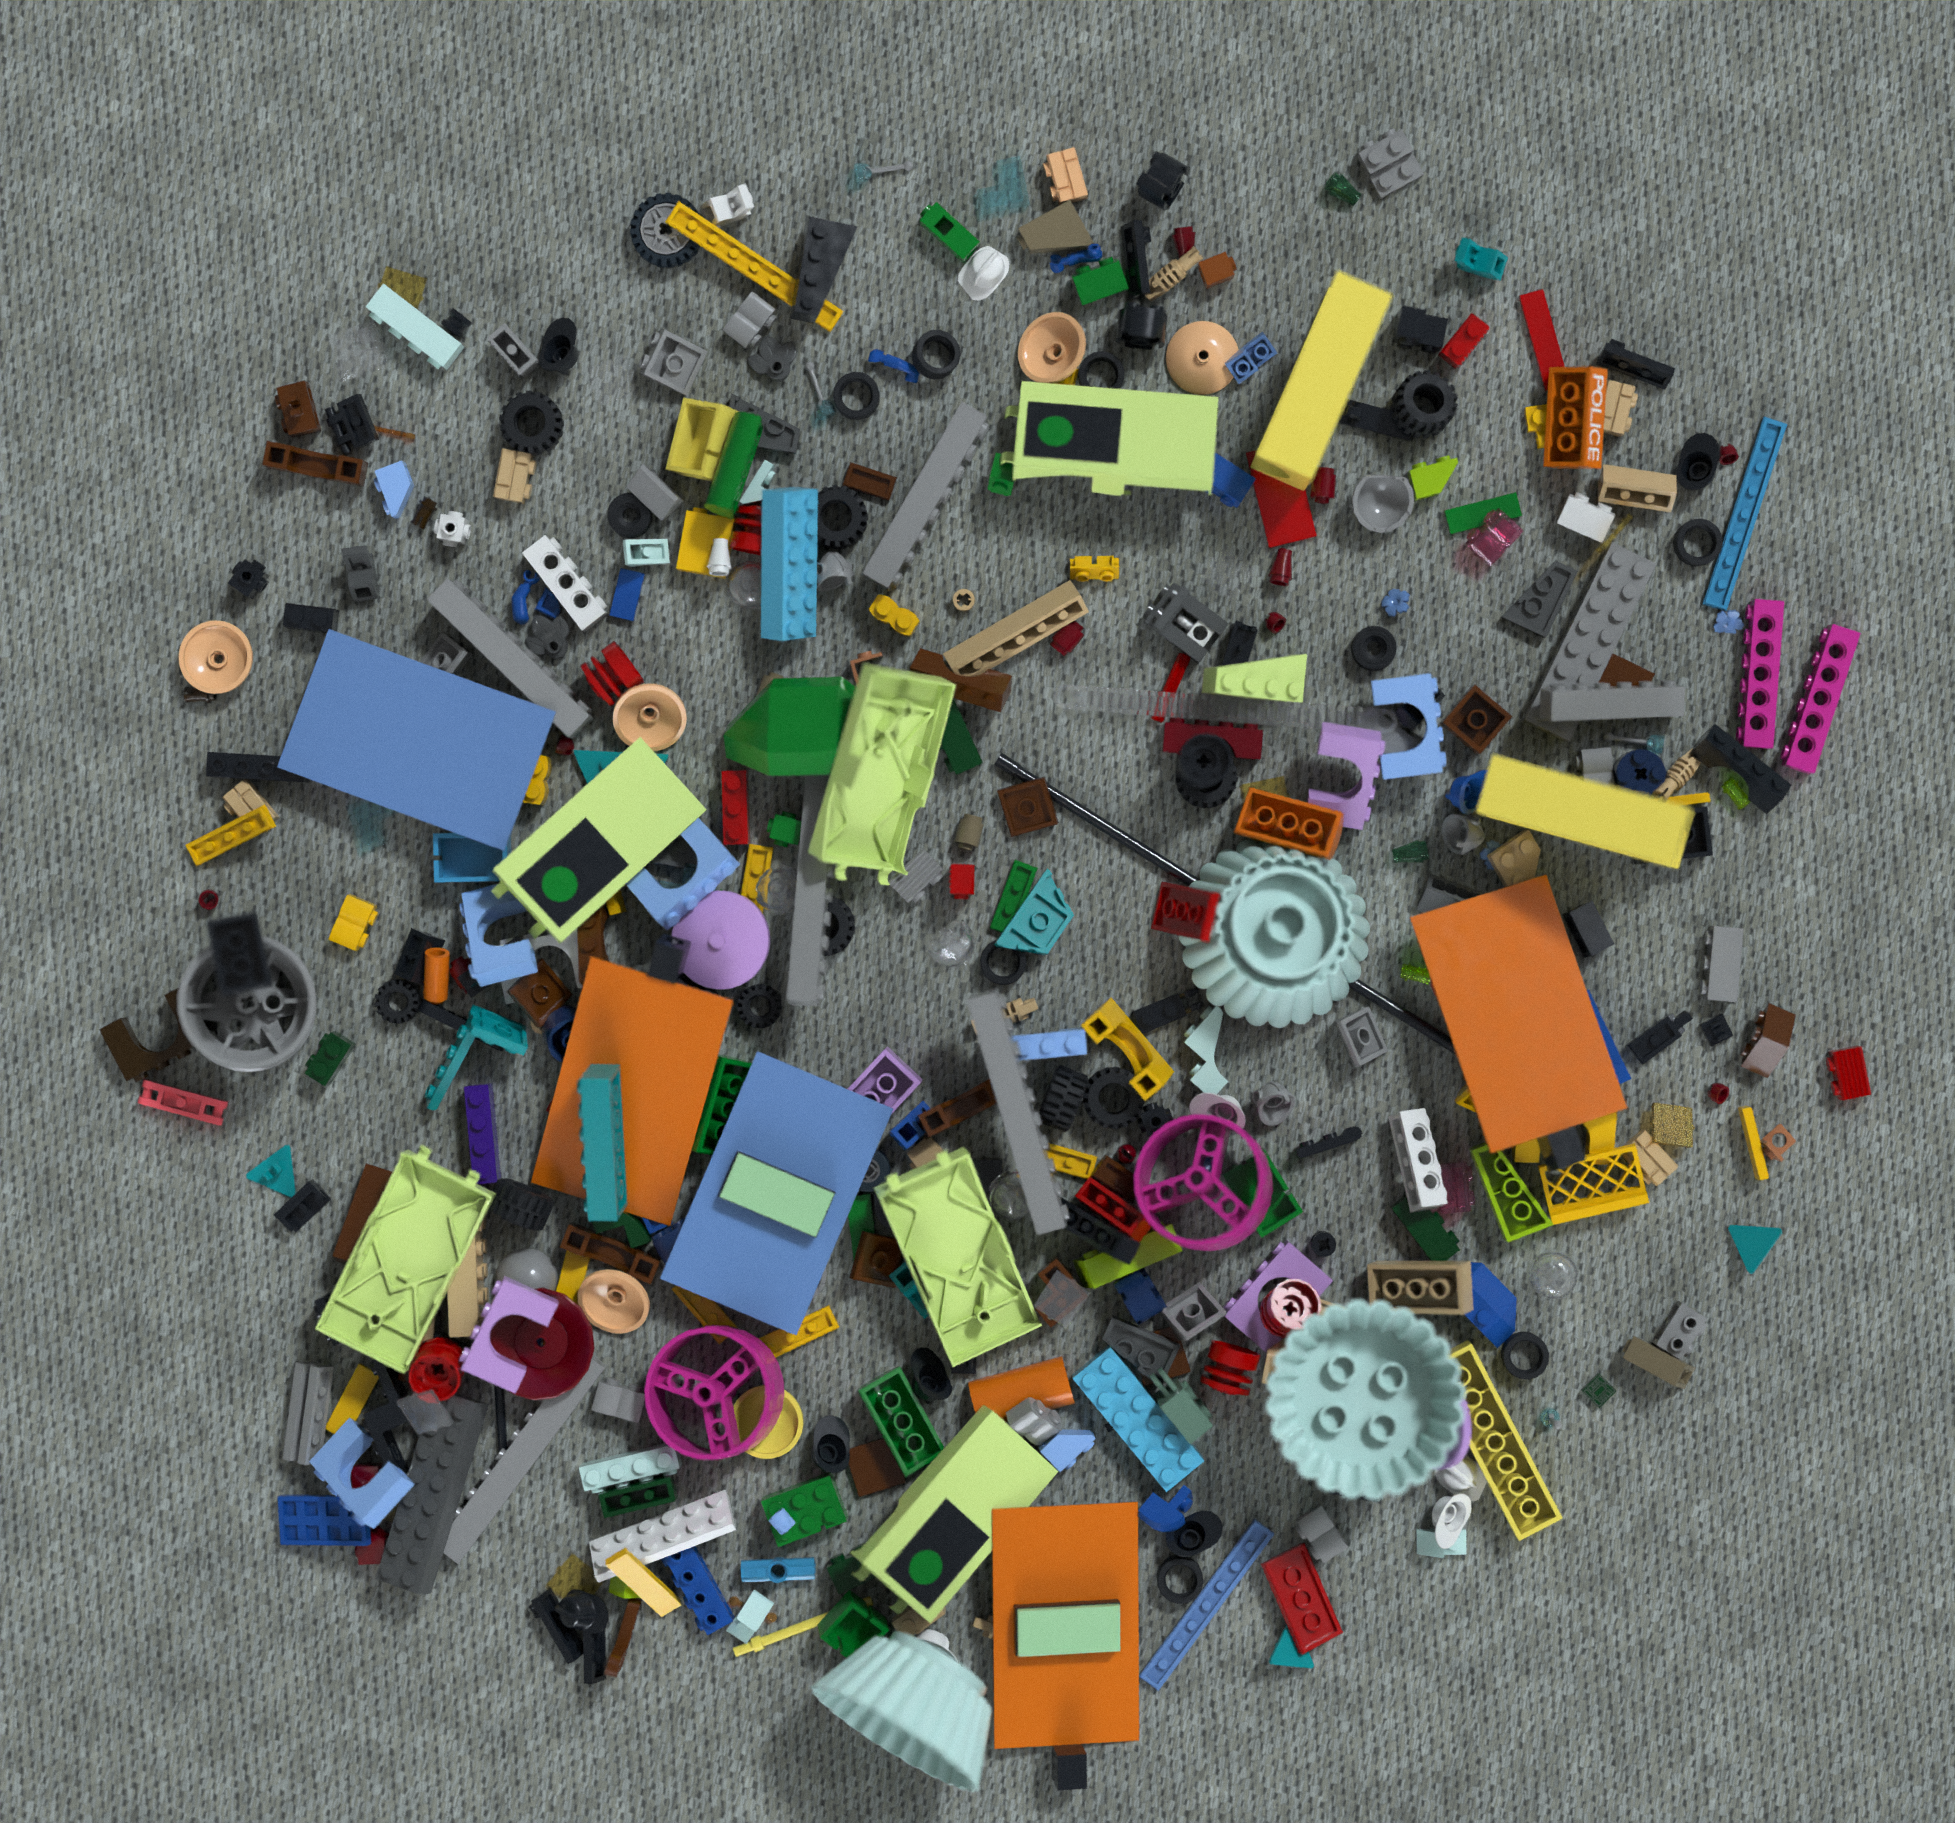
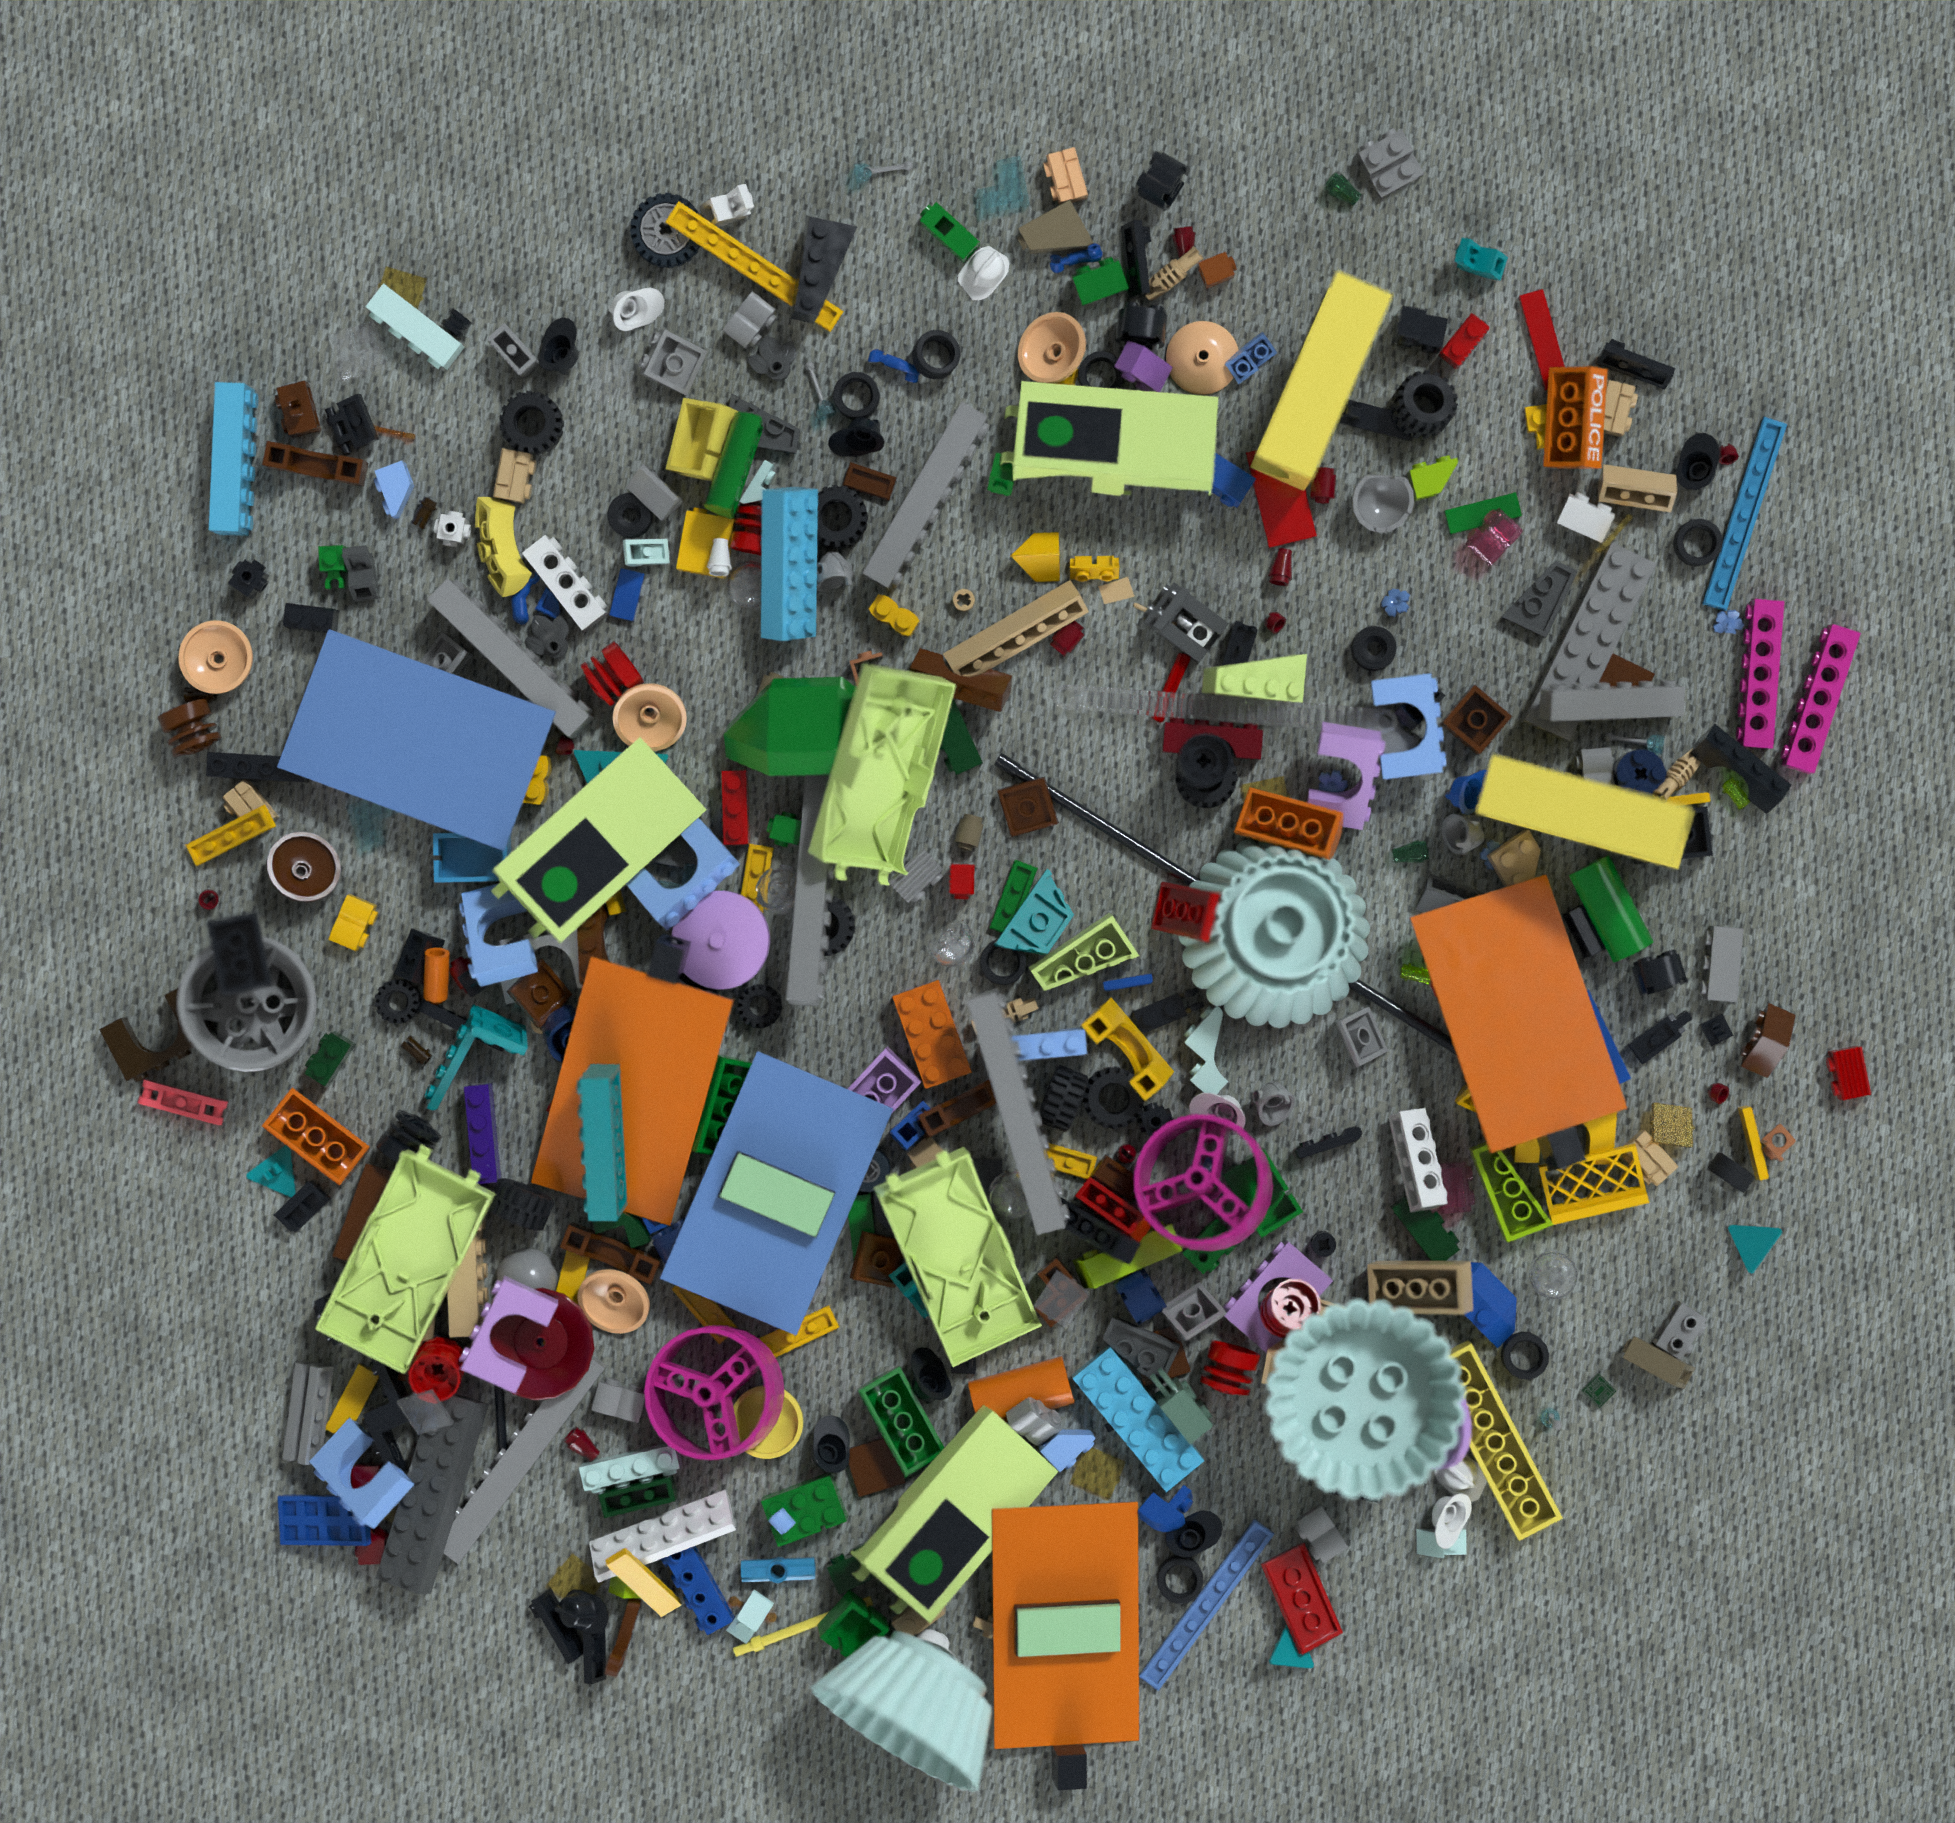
none -> reddish brown wheel [157,699,222,757]
none -> medium azure brick [209,382,258,536]
none -> orange brick [262,1087,370,1186]
none -> reddish brown dish [266,832,341,903]
none -> green brick [318,545,348,590]
none -> black wheel [376,1110,442,1163]
none -> dark brown pin [401,1036,432,1066]
none -> light yellow brick [475,497,532,597]
none -> dark red cone [563,1426,600,1462]
none -> white piece [608,288,665,331]
none -> black piece [828,417,885,457]
none -> orange brick [892,979,972,1089]
none -> yellow slope [1010,532,1060,582]
none -> yellowish green wedge [1028,913,1139,991]
none -> clear yellow piece [1071,1447,1126,1499]
none -> tan piece [1098,577,1177,626]
none -> blue tile [1103,973,1153,991]
none -> medium lavender brick [1114,341,1173,392]
none -> green brick [1181,1217,1237,1274]
none -> medium blue plant [1319,770,1348,793]
none -> green brick [1569,854,1654,963]
none -> black brick [1631,949,1688,996]
none -> black tyre [1708,1152,1755,1193]

